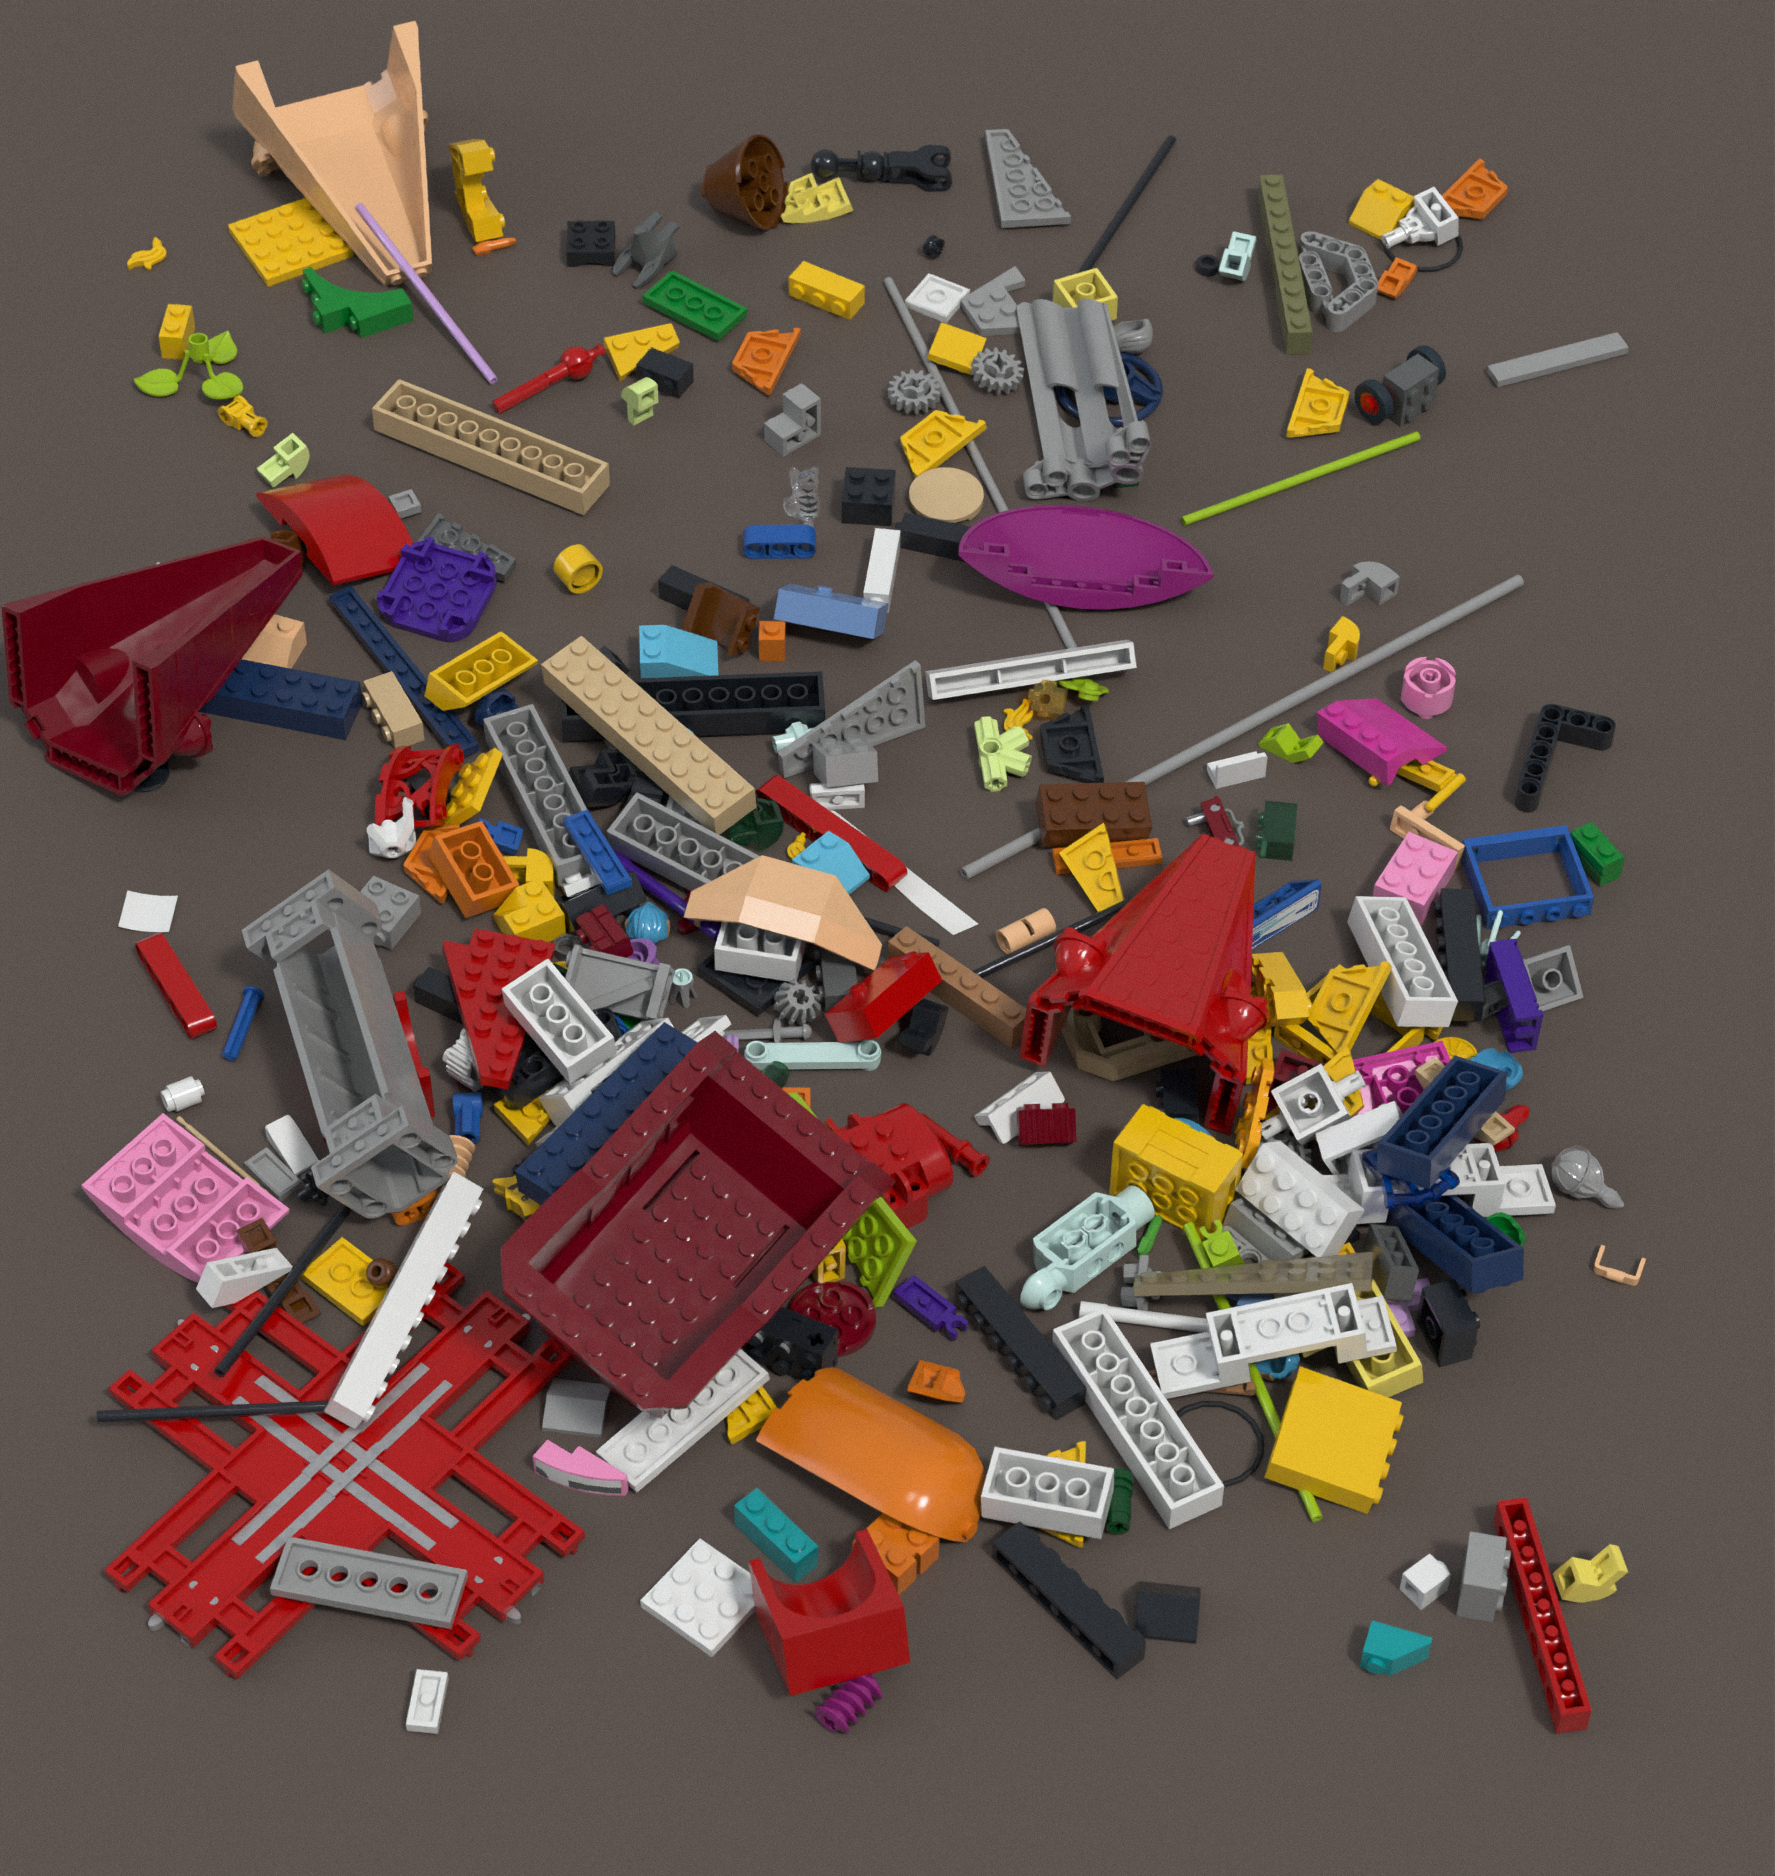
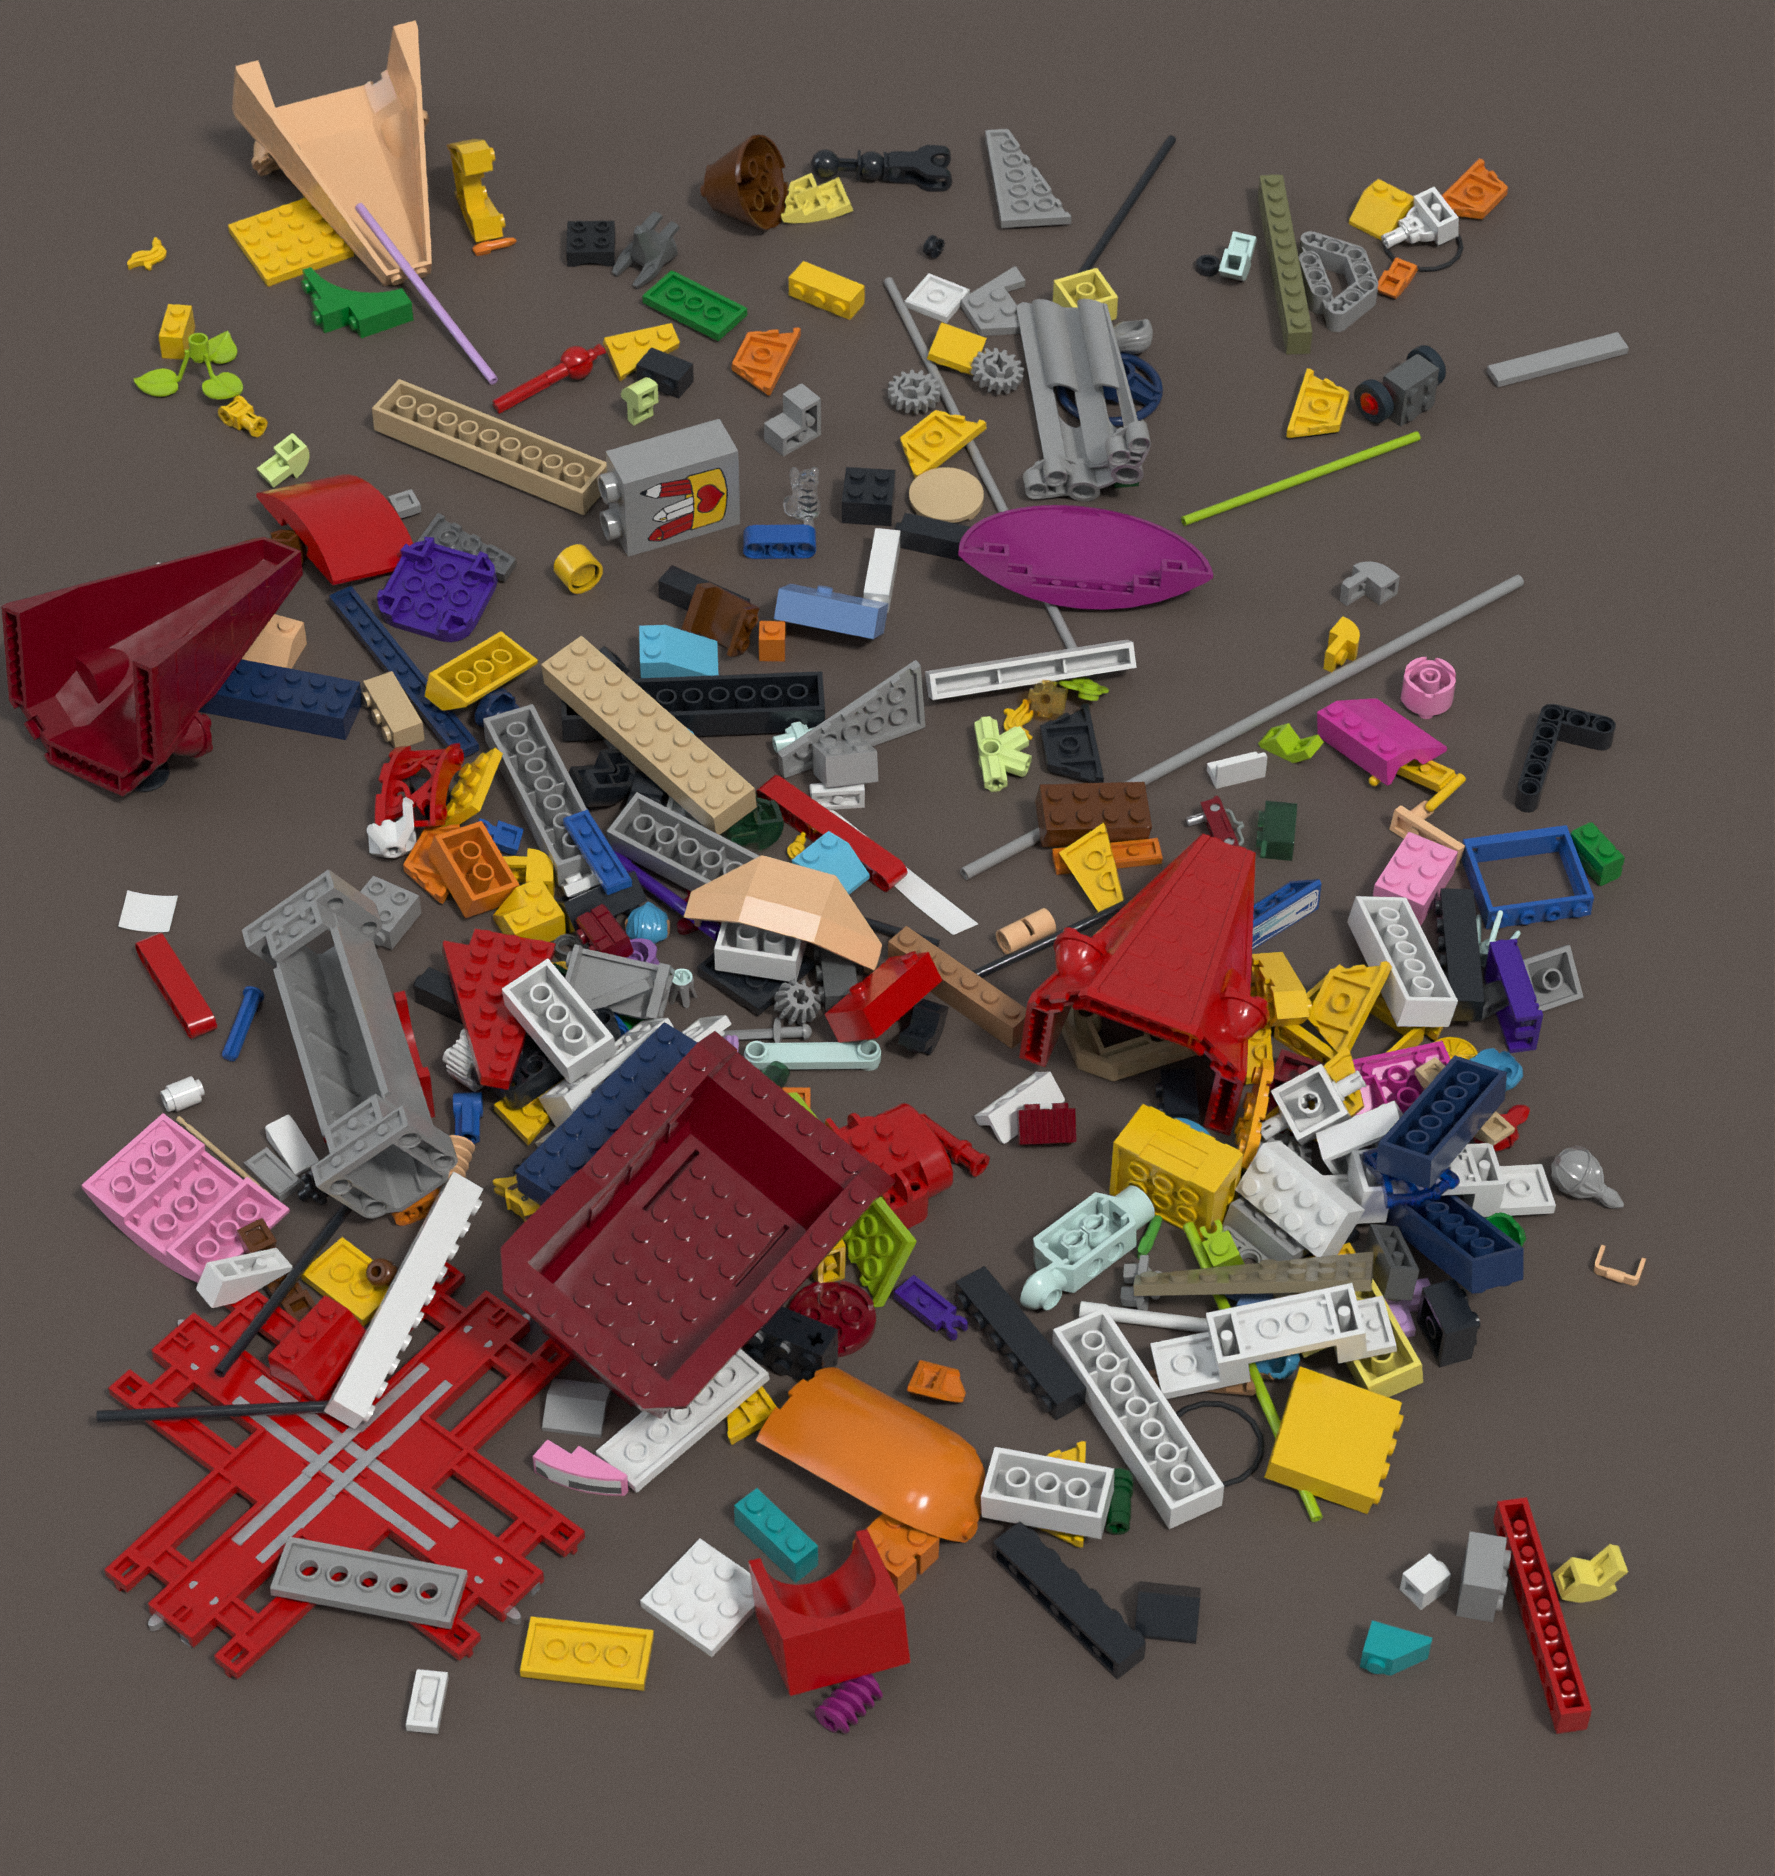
none -> red slope [268,1295,366,1401]
none -> yellow plate [520,1616,654,1691]
none -> light grey brick [597,419,740,557]

